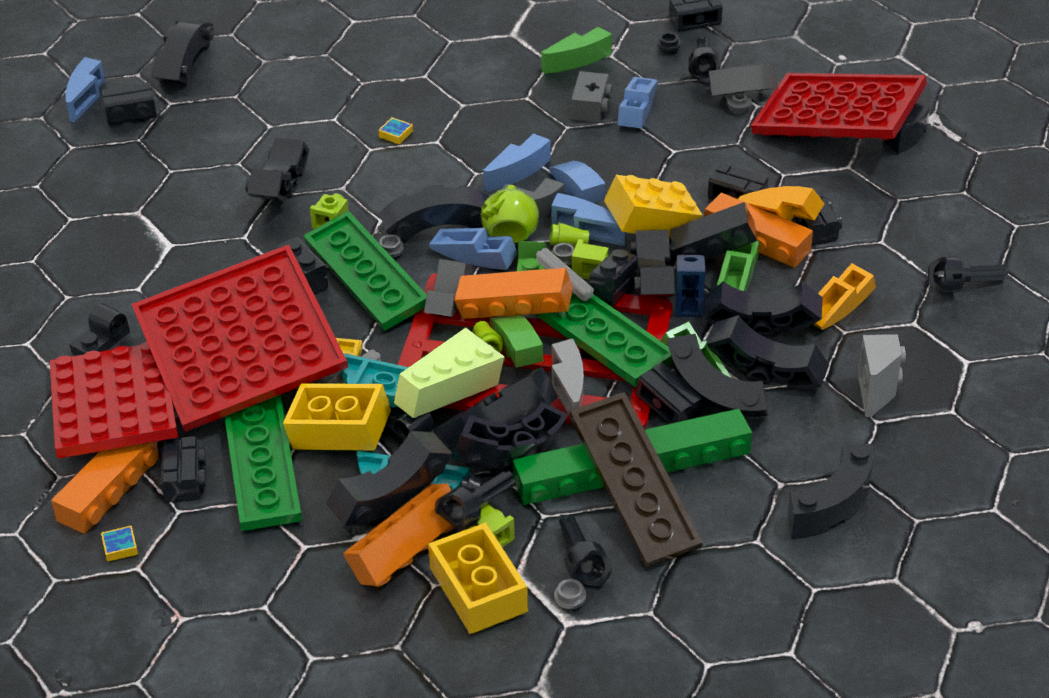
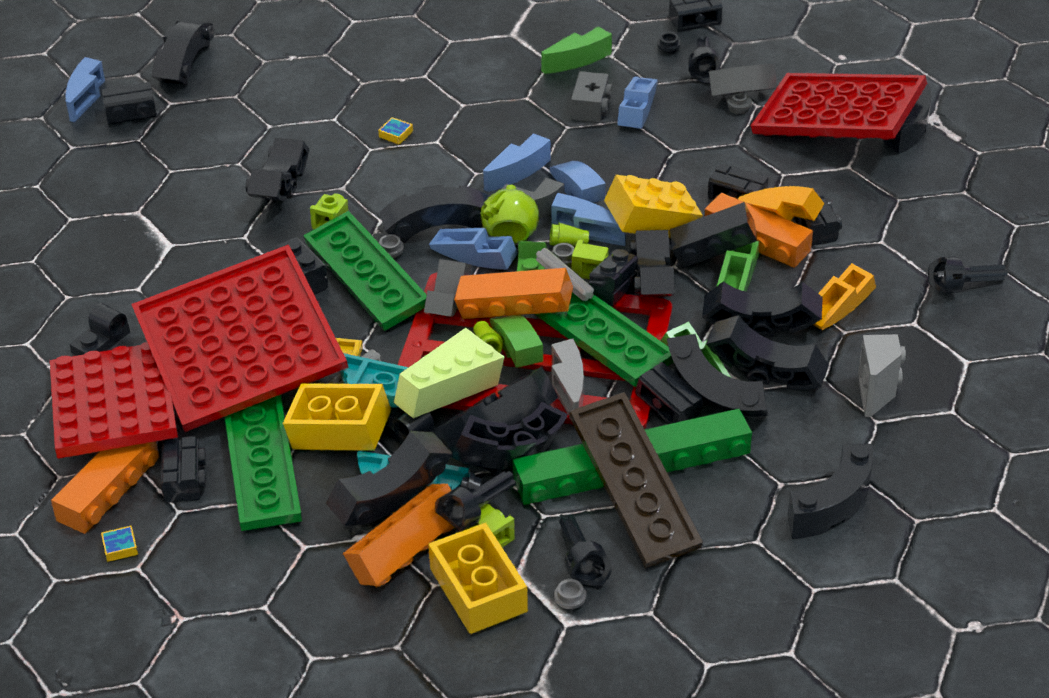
dark blue torso [676,255,705,317] -> none

